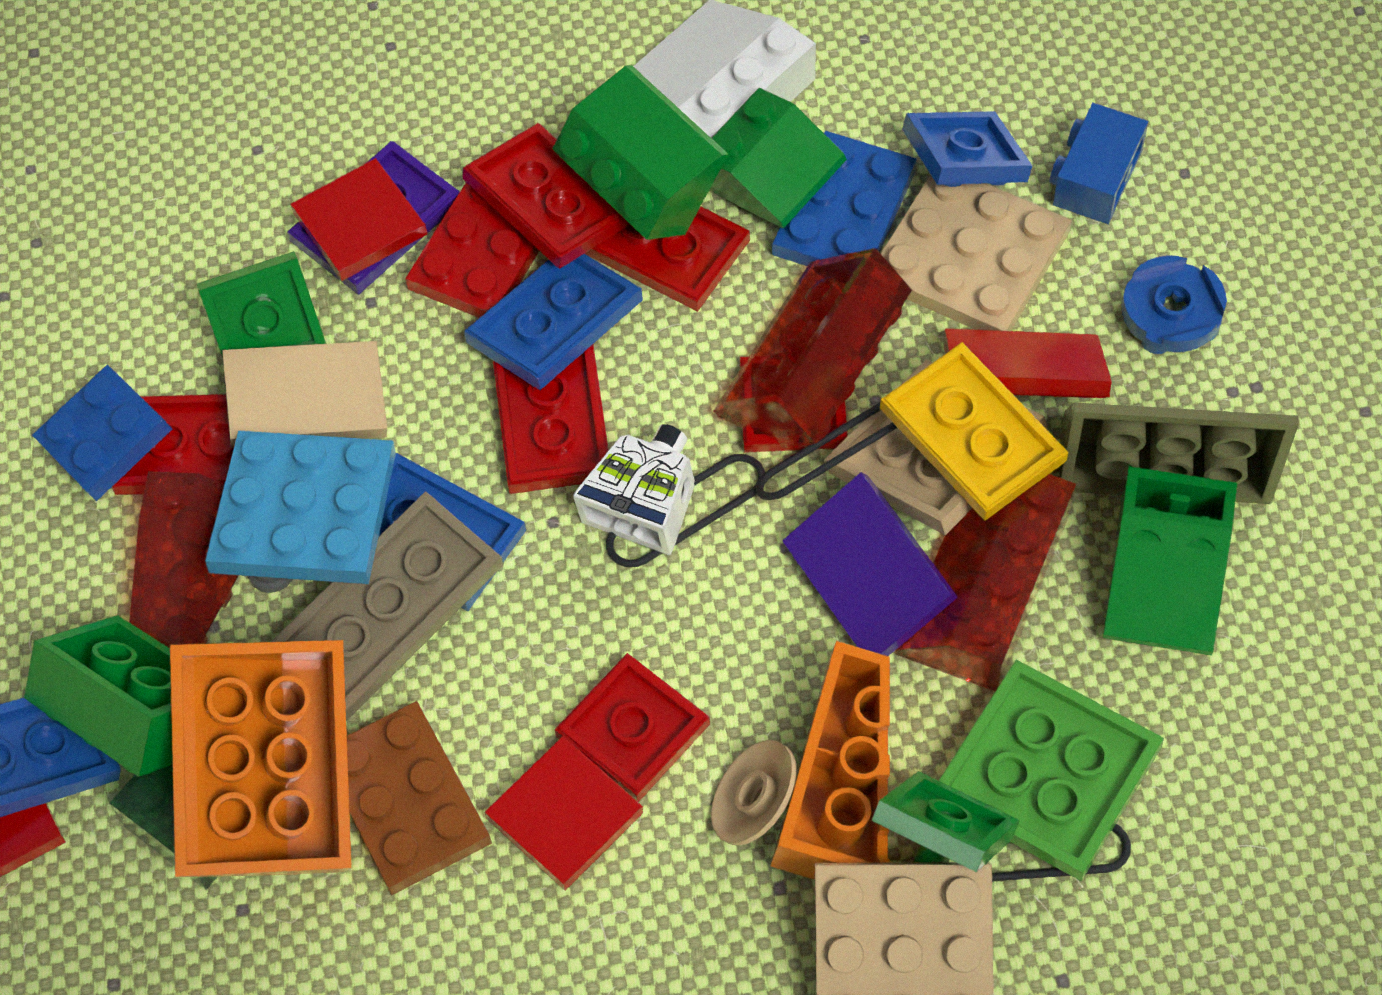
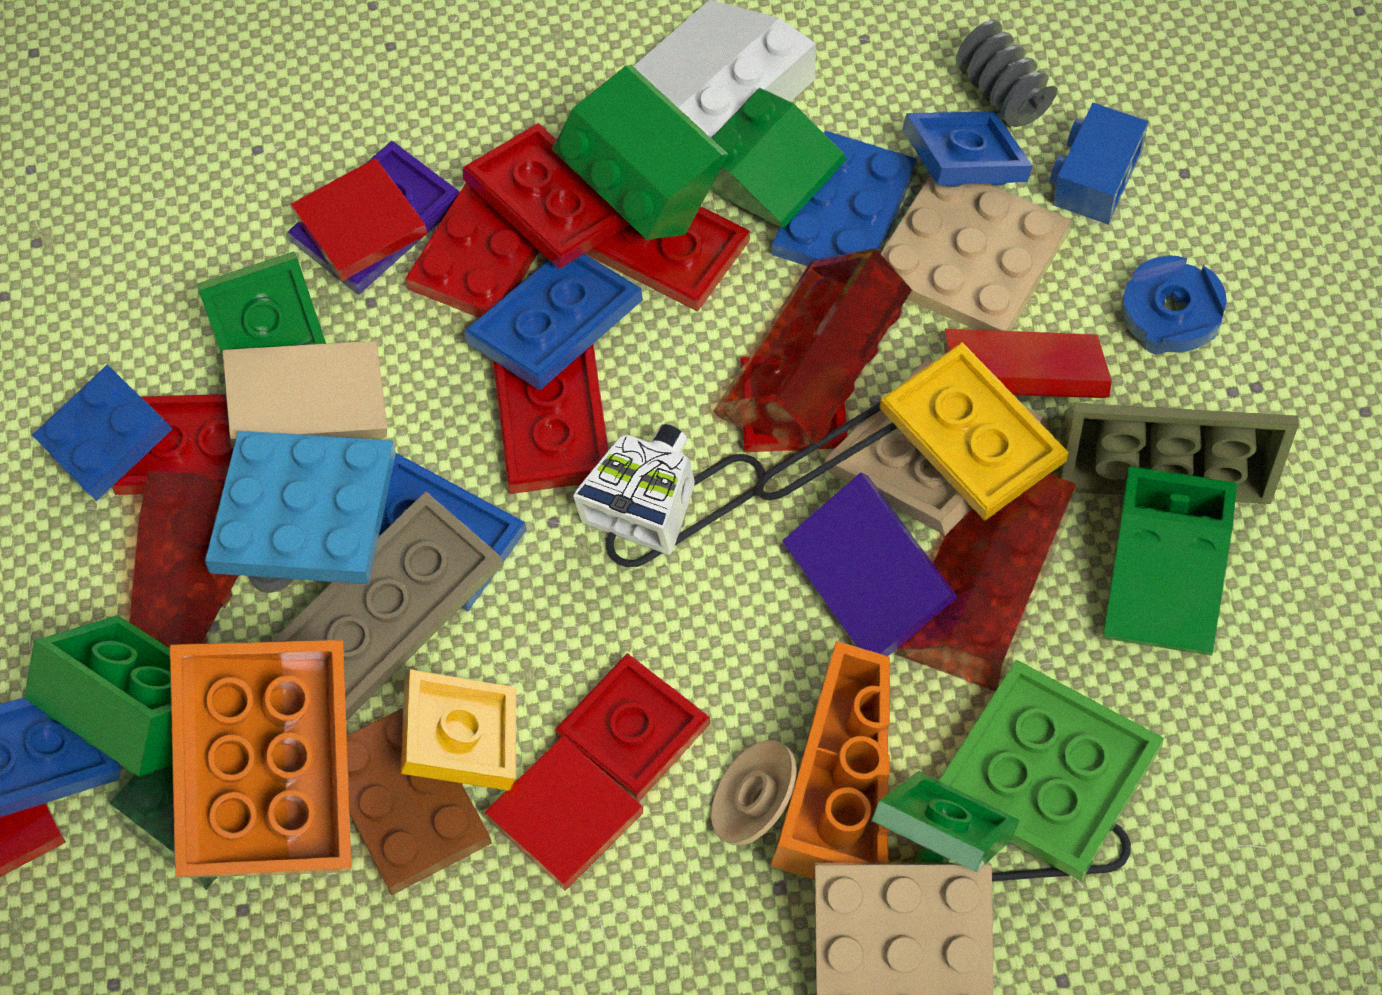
none -> yellow plate [401,669,516,791]
none -> dark grey piece [956,19,1058,127]

